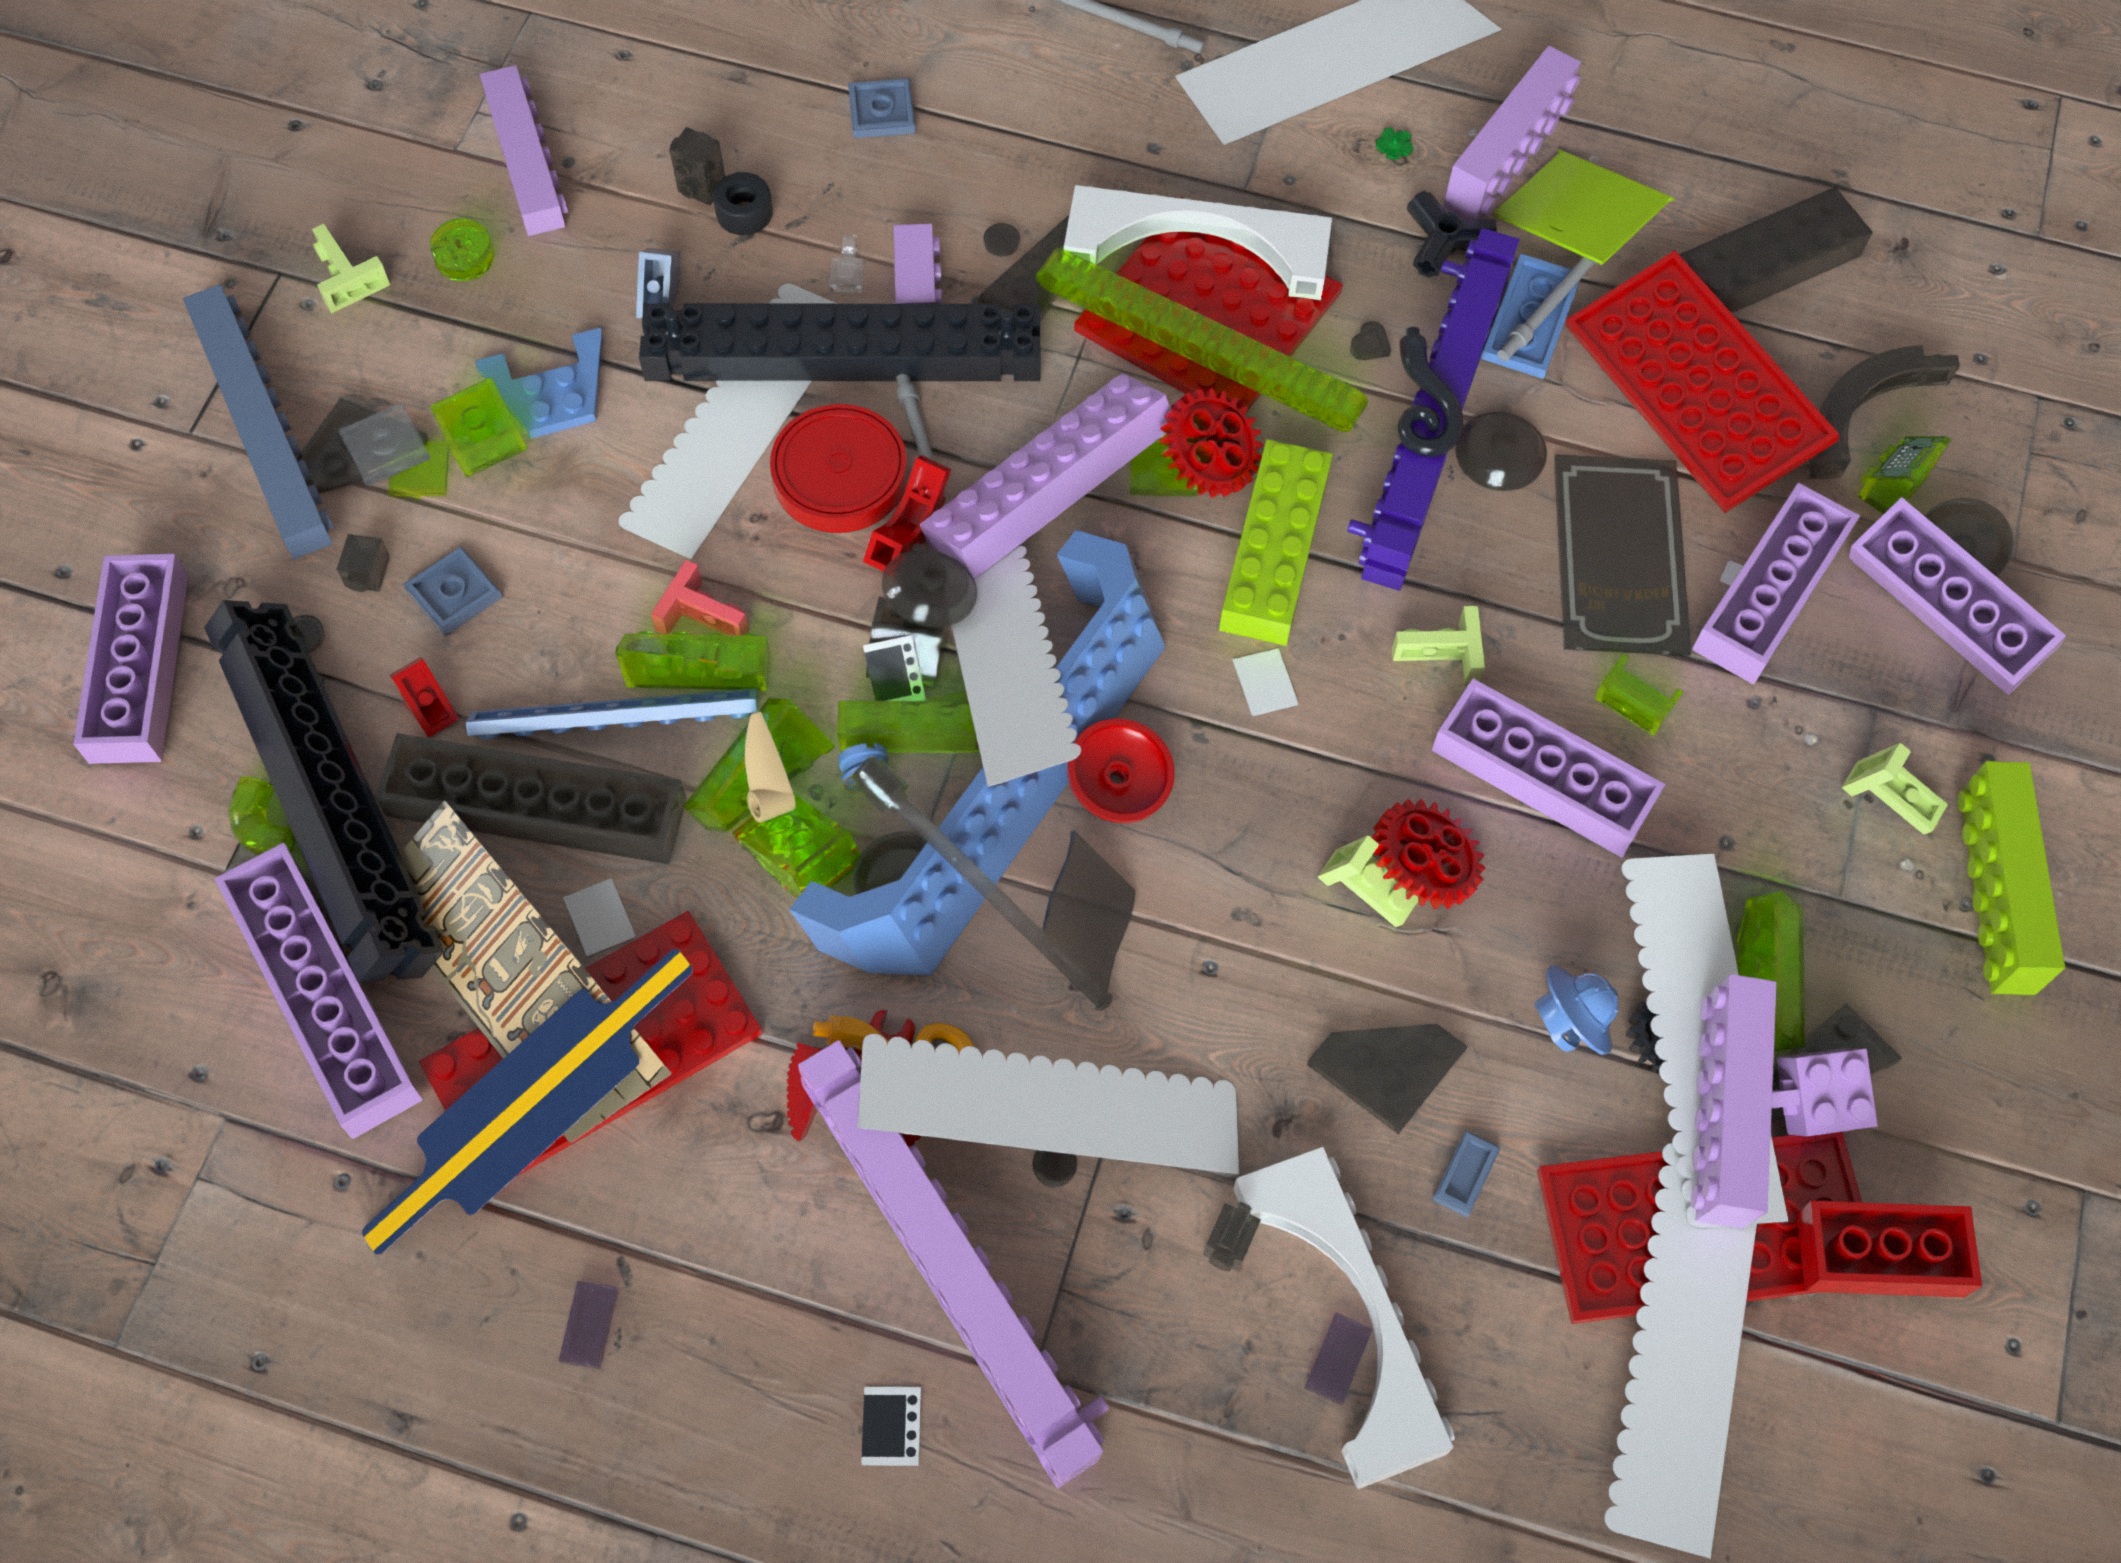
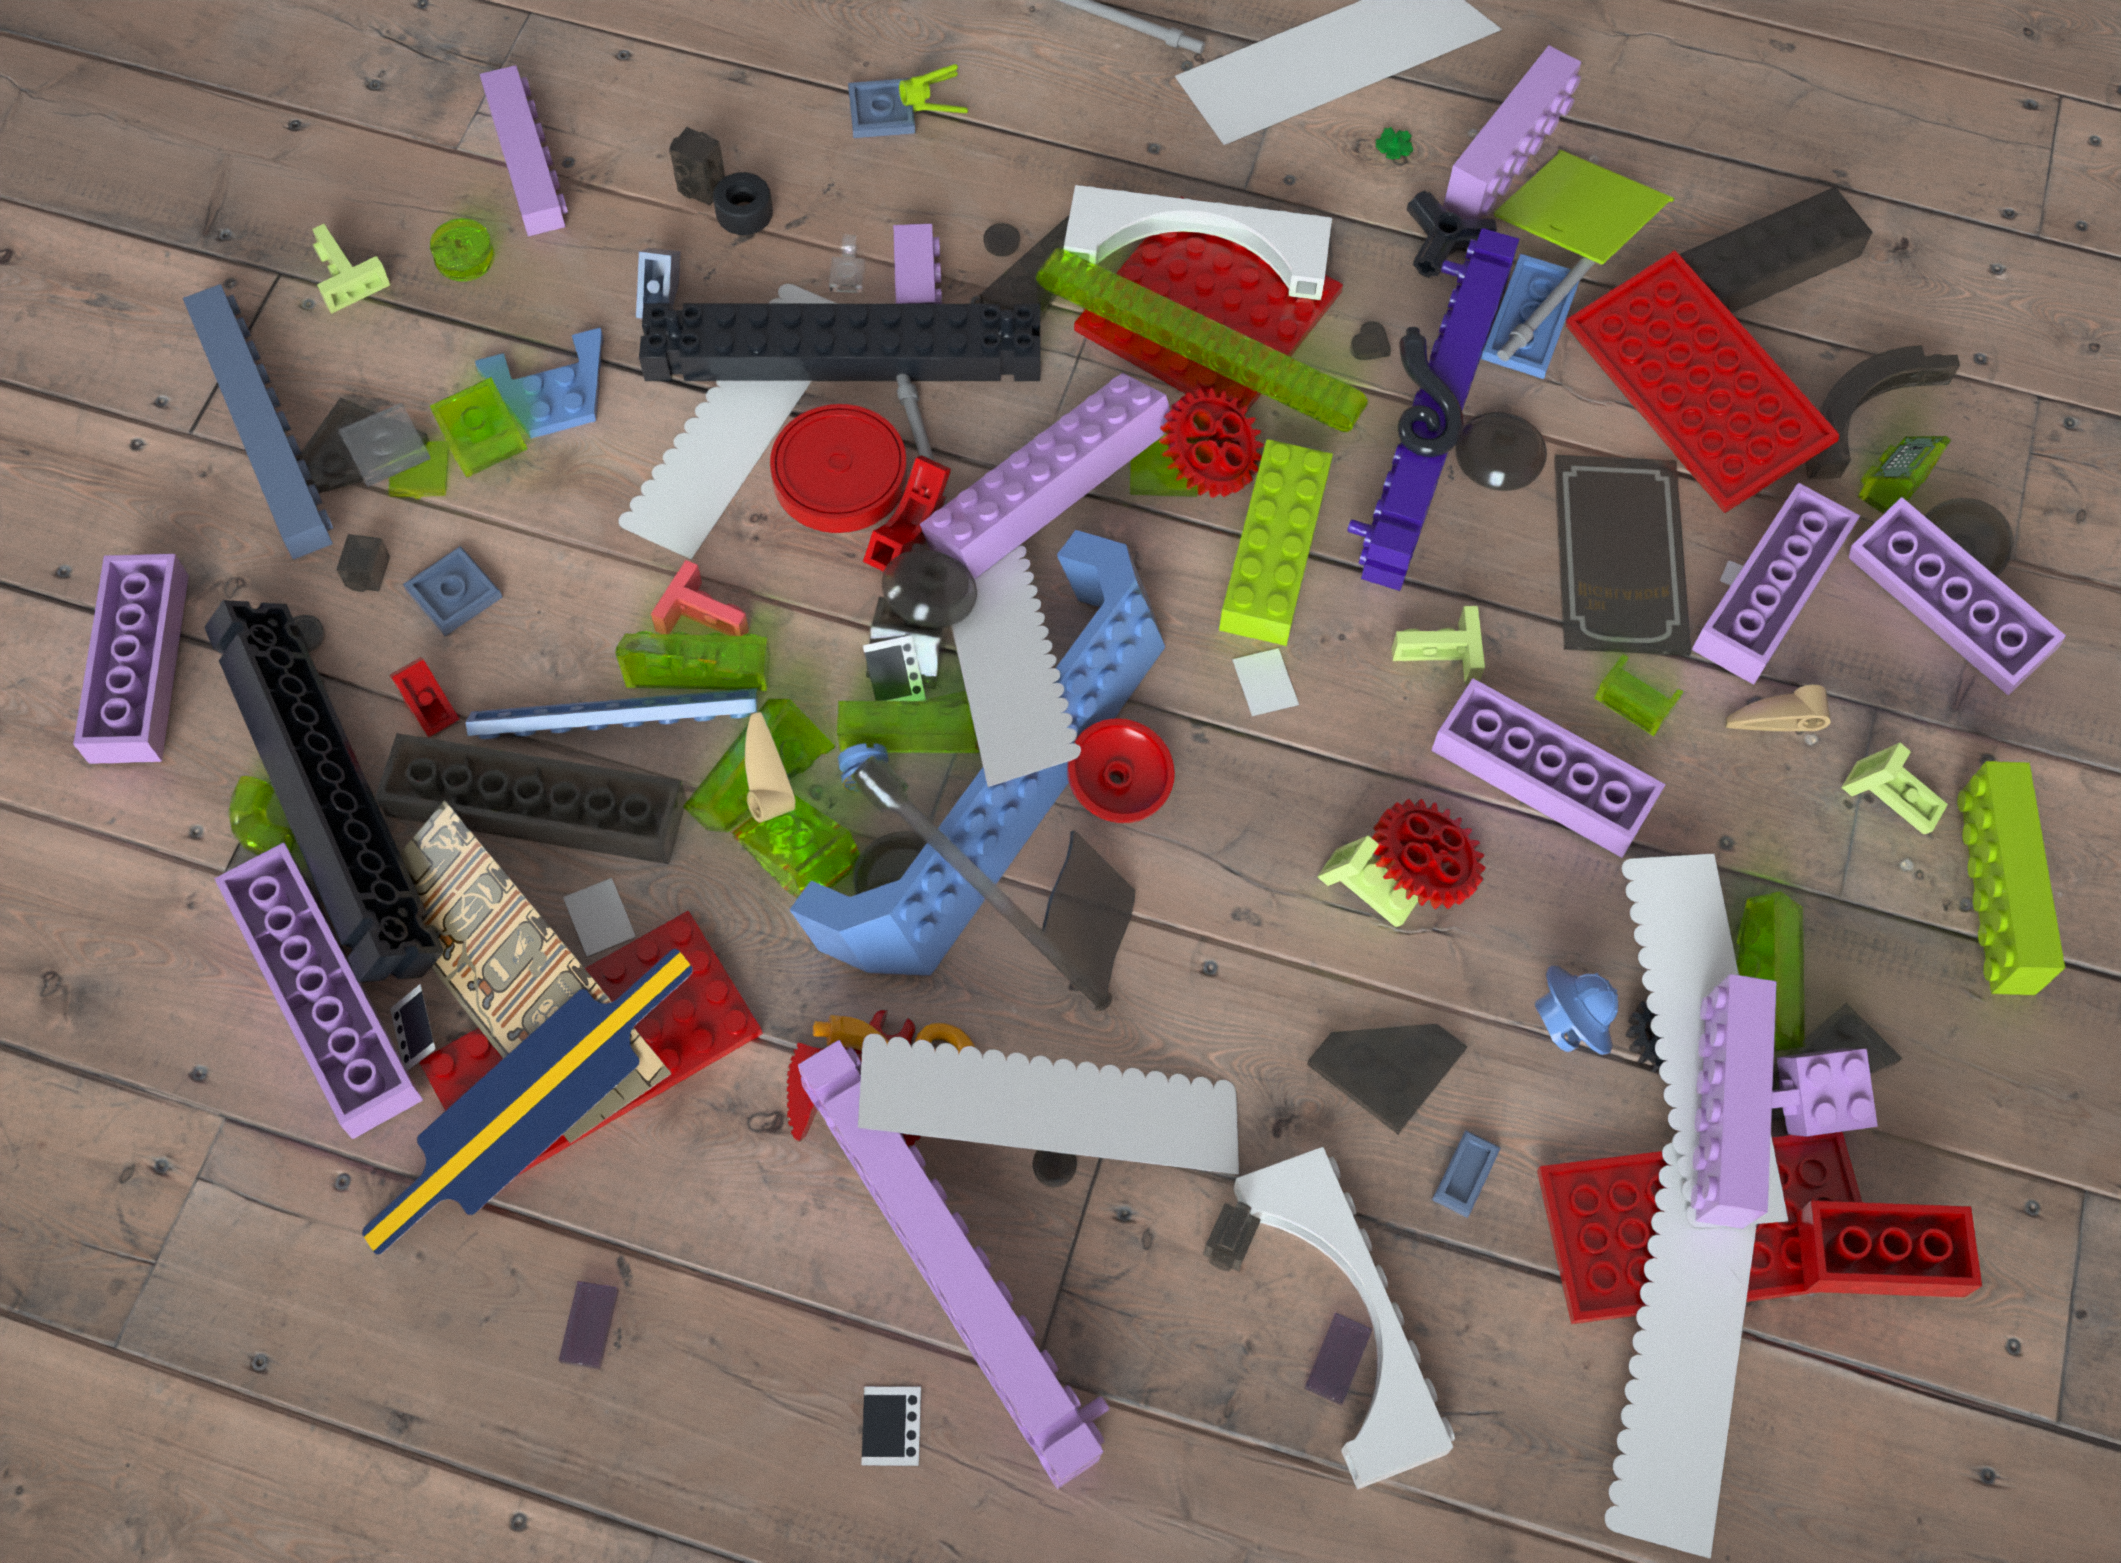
none -> black sticker [390,984,436,1070]
none -> lime plant [899,64,968,113]
none -> tan piece [1726,685,1831,731]

